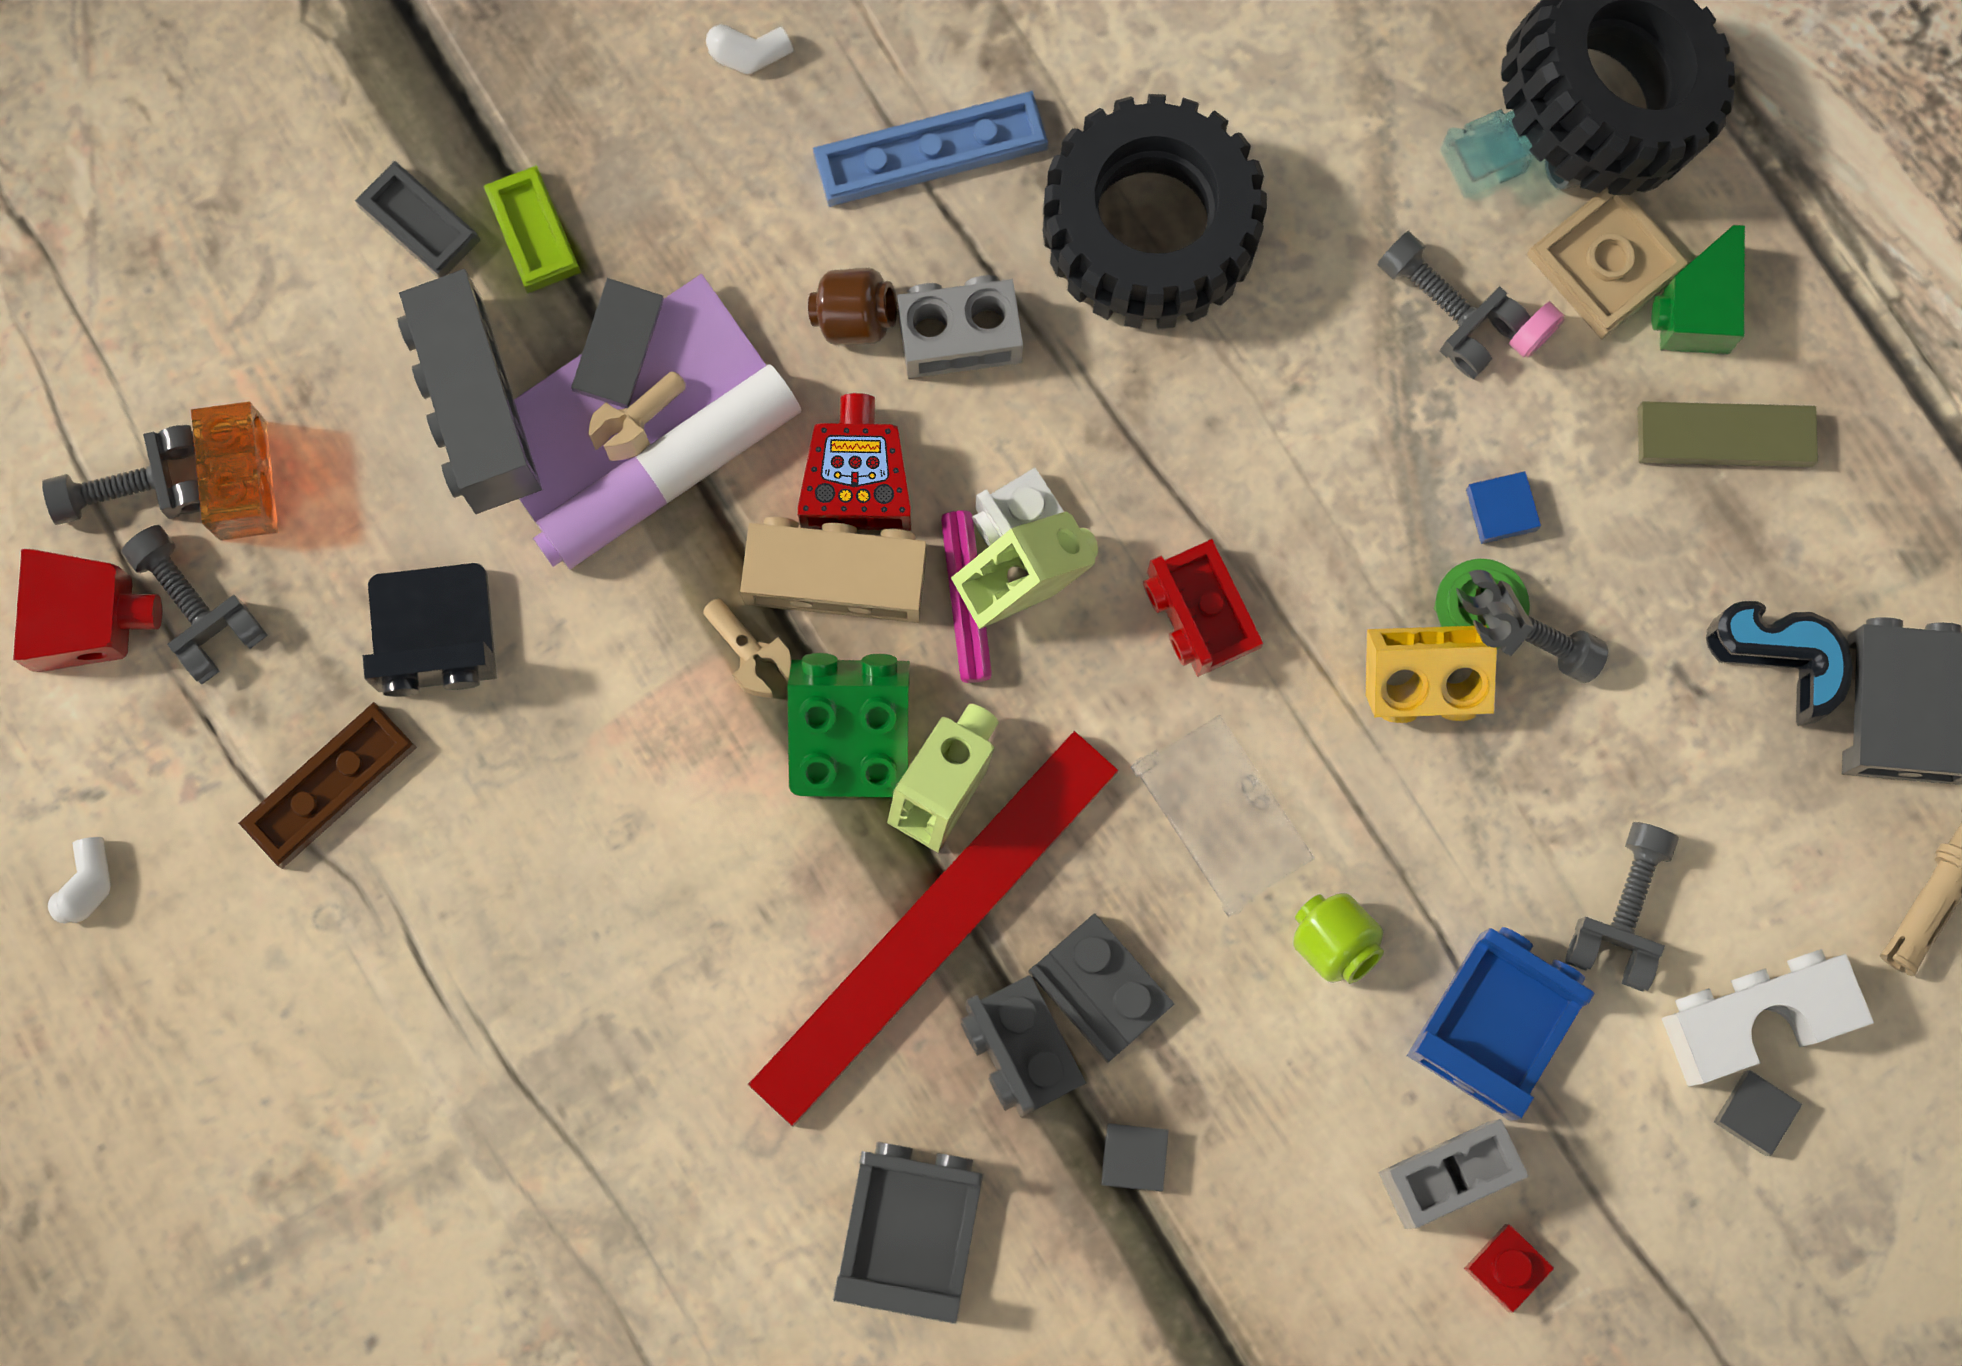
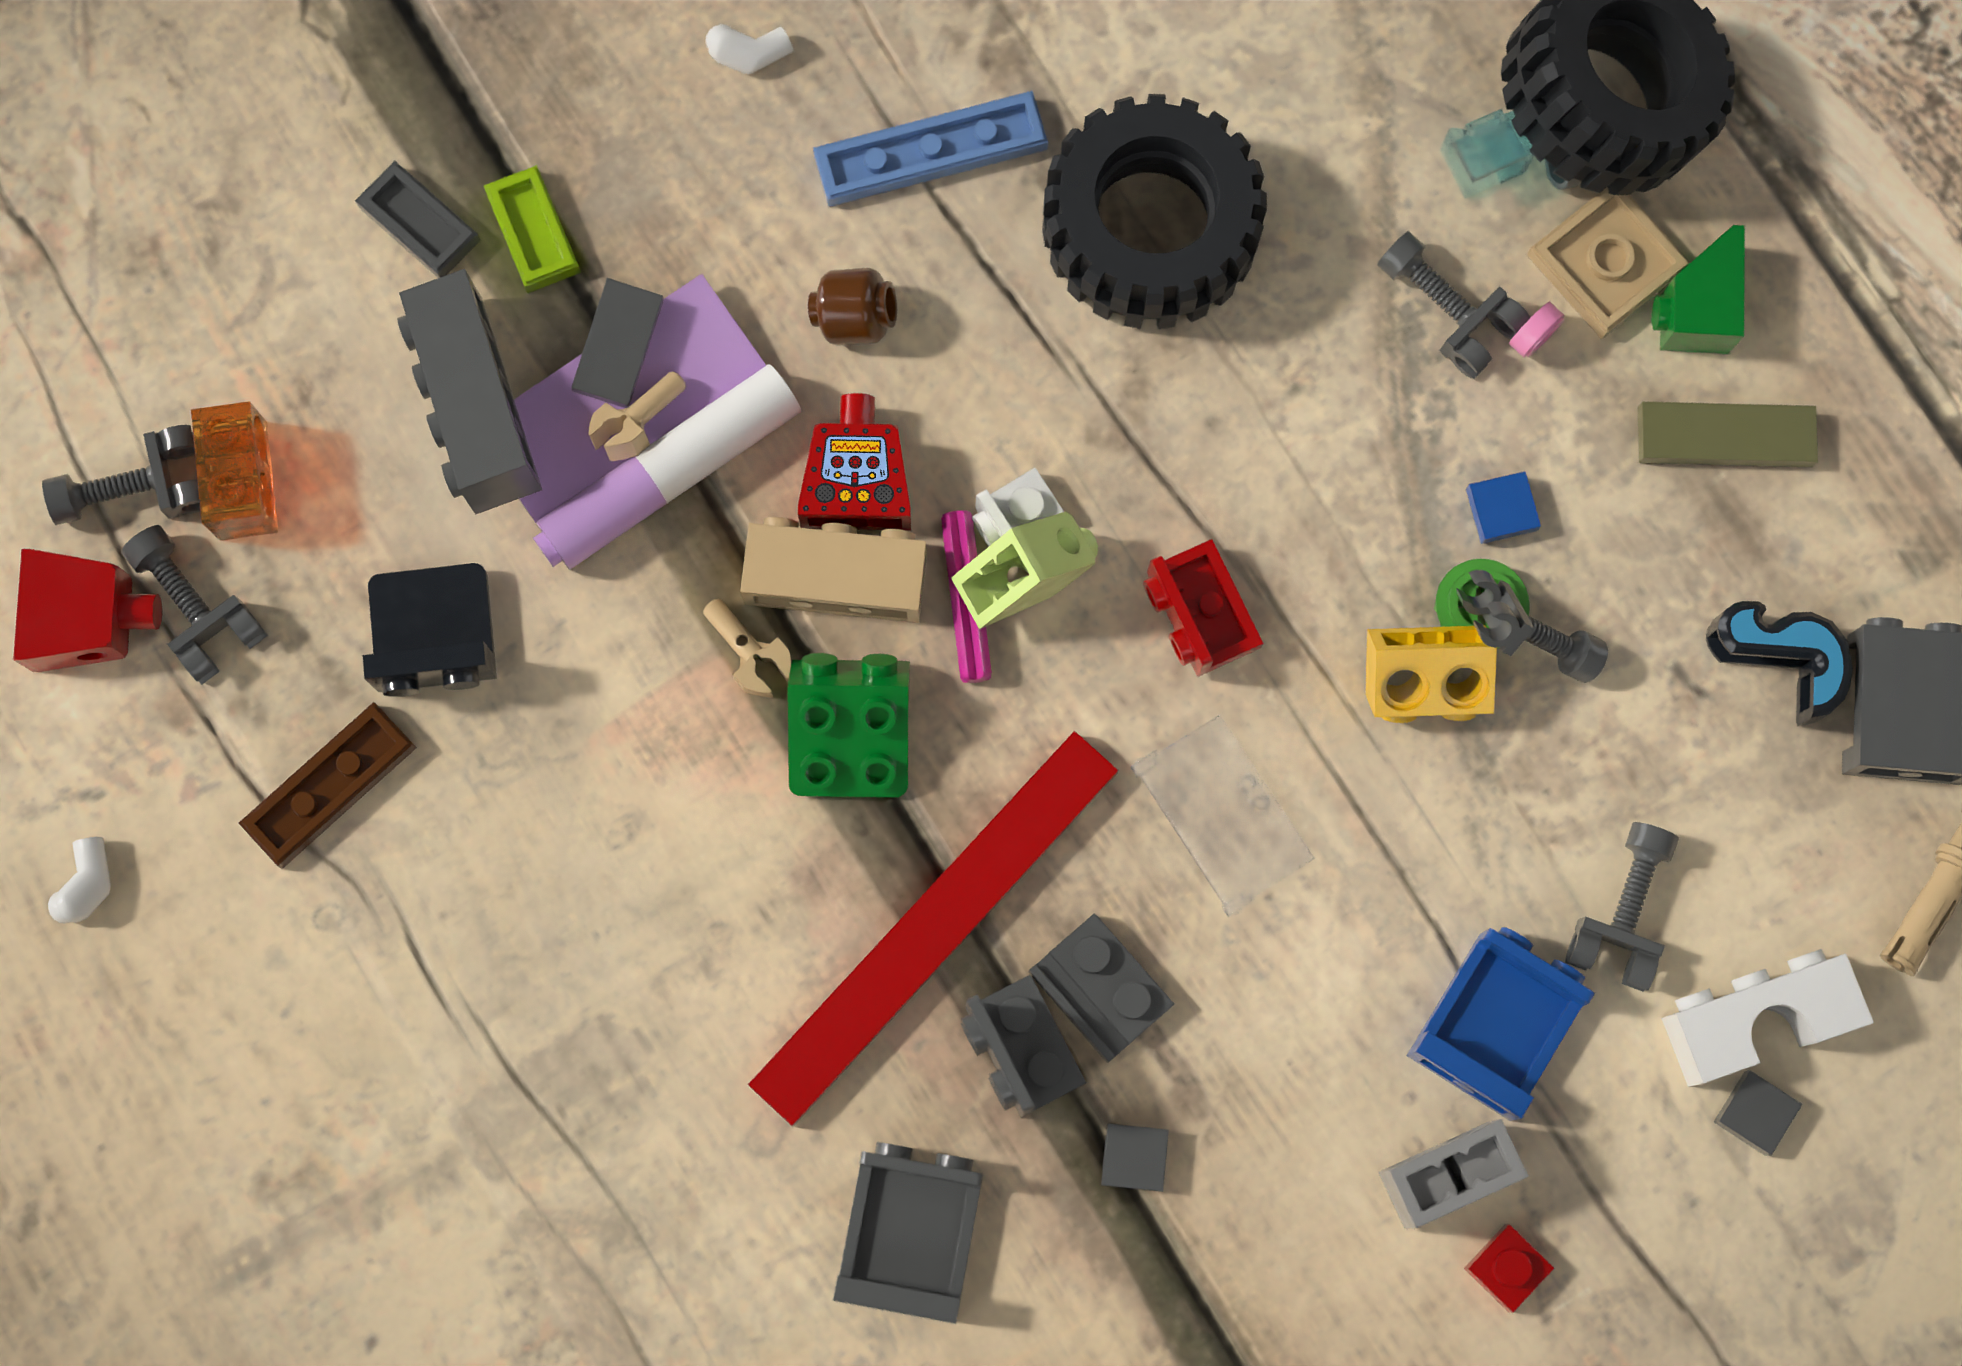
yellowish green torso [887,704,999,853] -> none
light grey brick [897,275,1023,379] -> none
lime head [1293,893,1384,984] -> none

